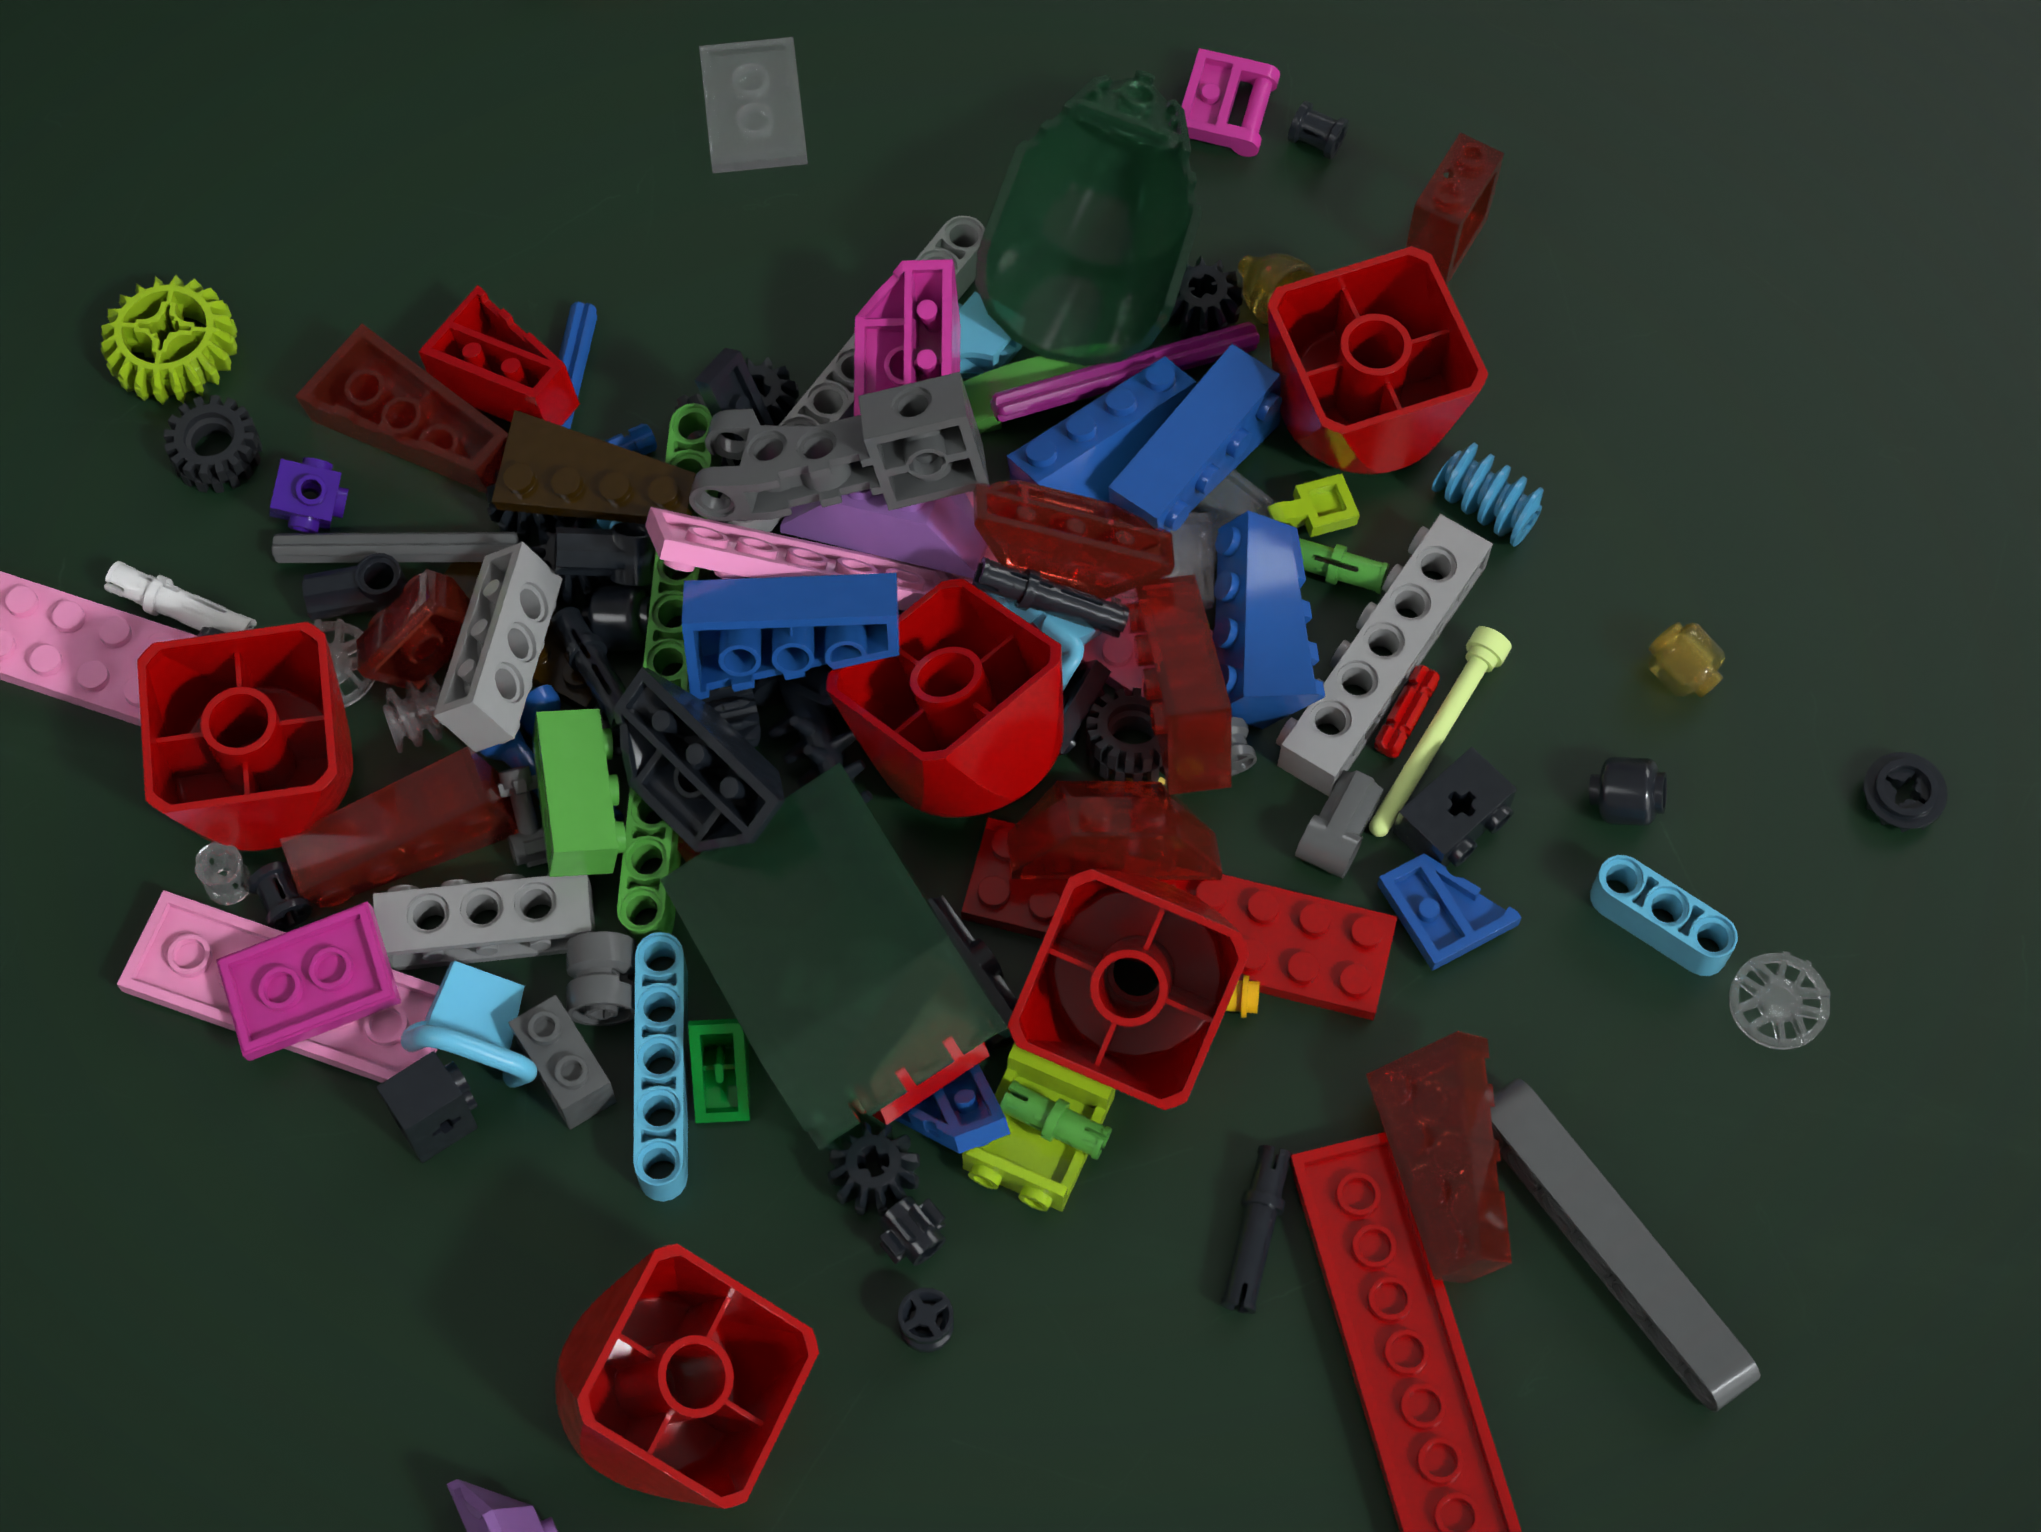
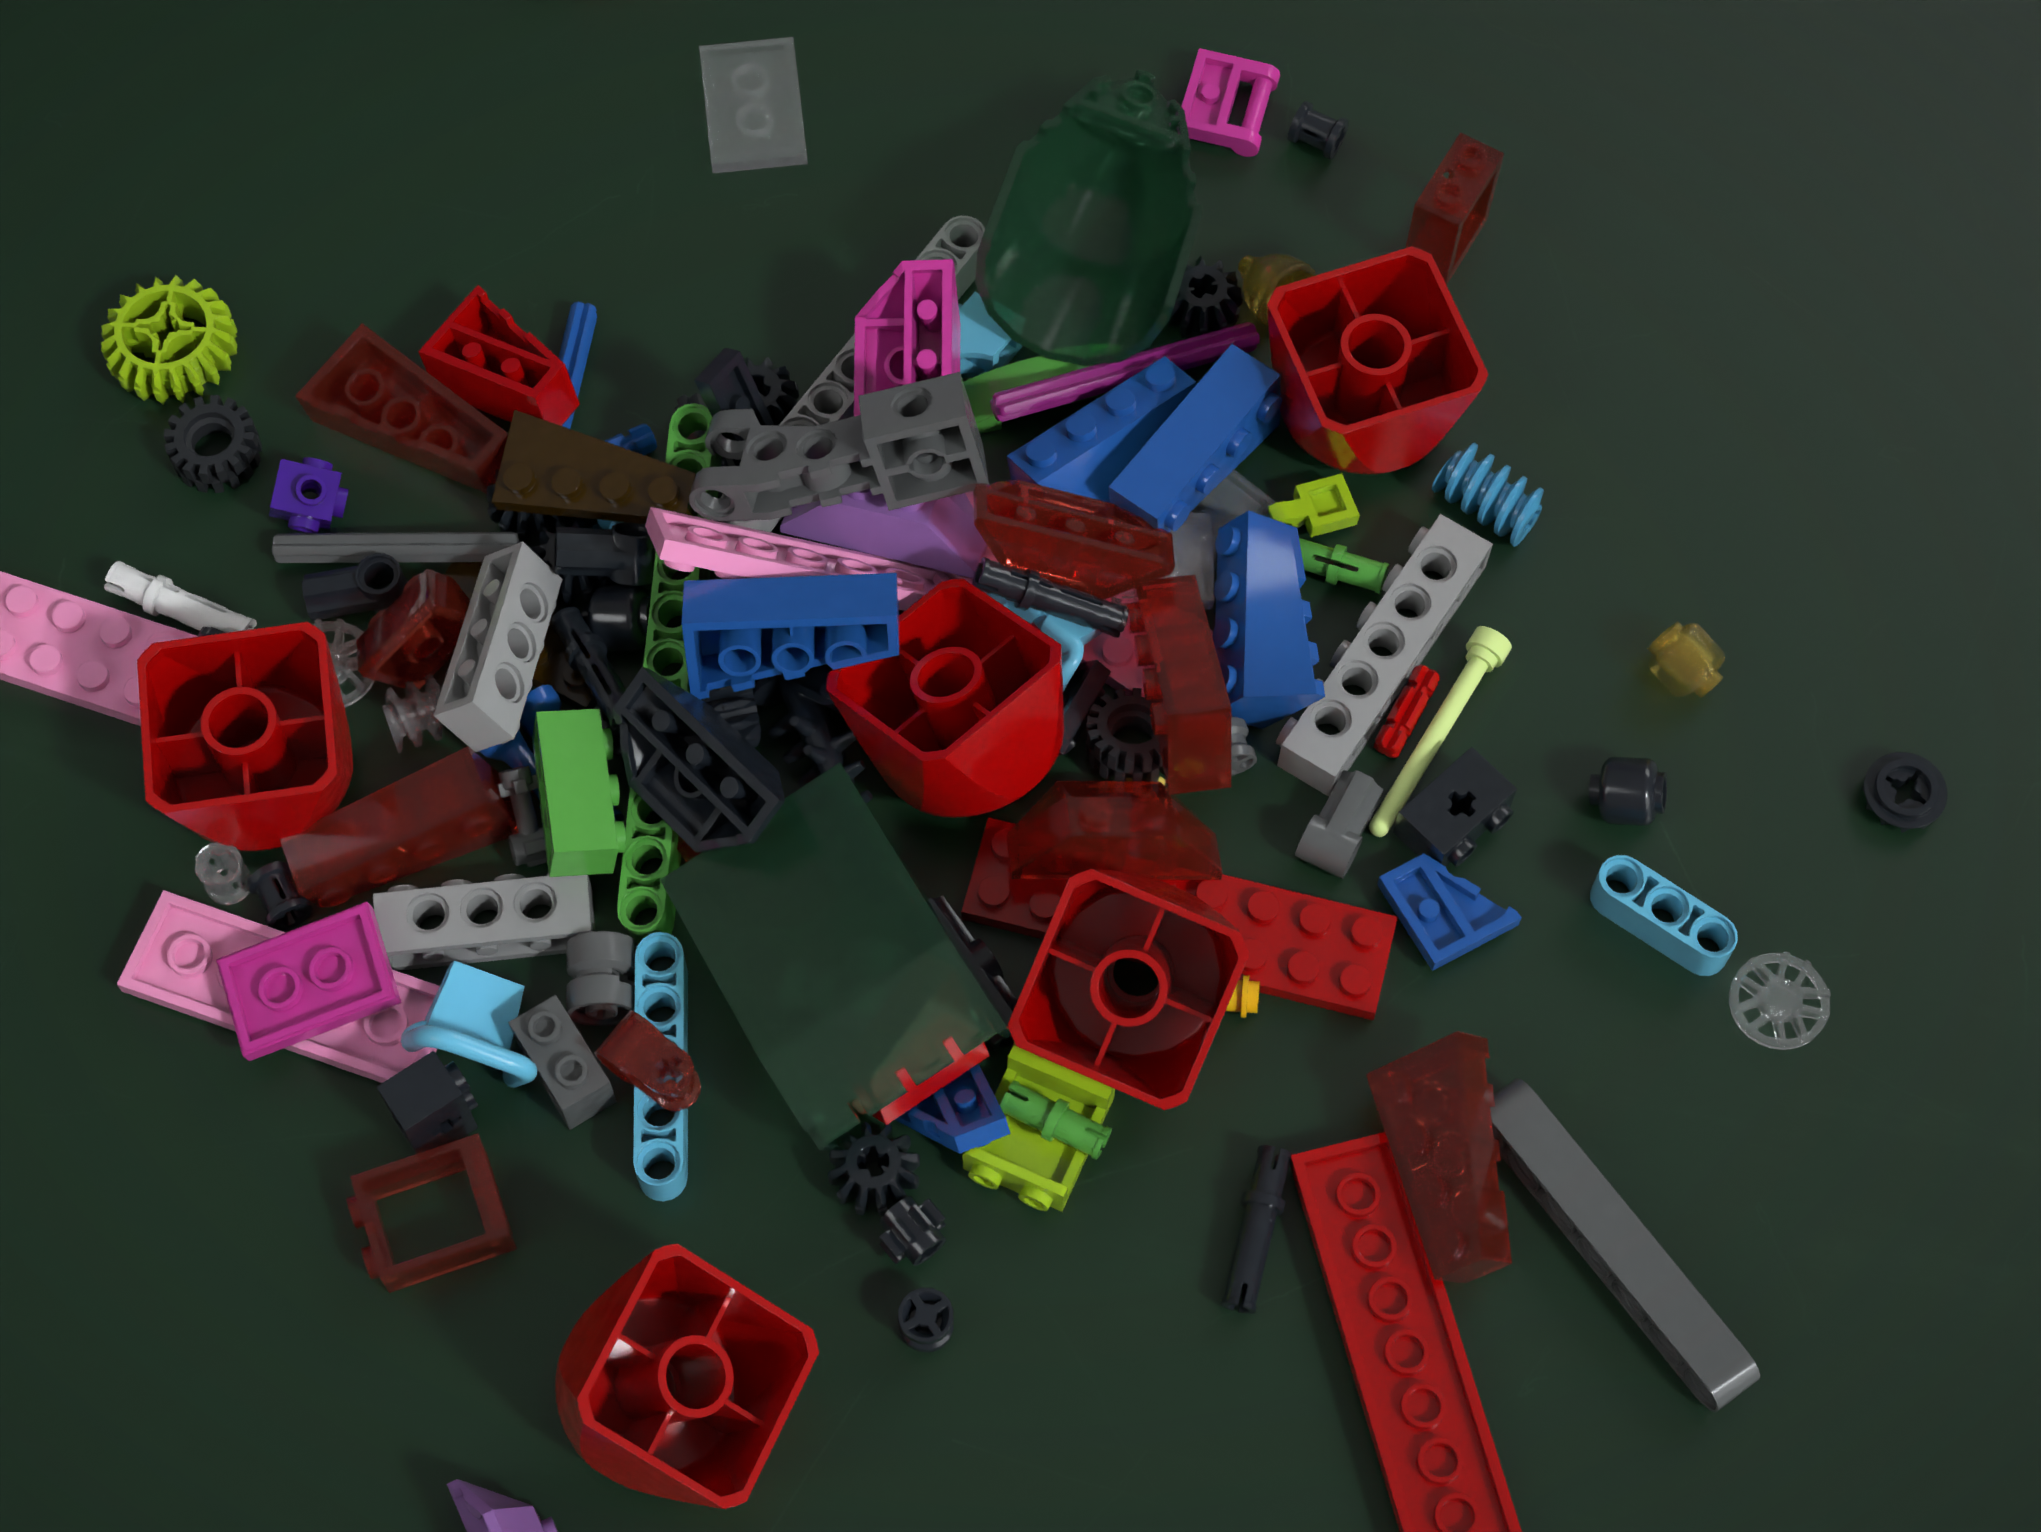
green slope [688,1018,750,1123] -> none
none -> clear red window [346,1133,517,1293]
none -> clear red piece [594,1011,701,1111]

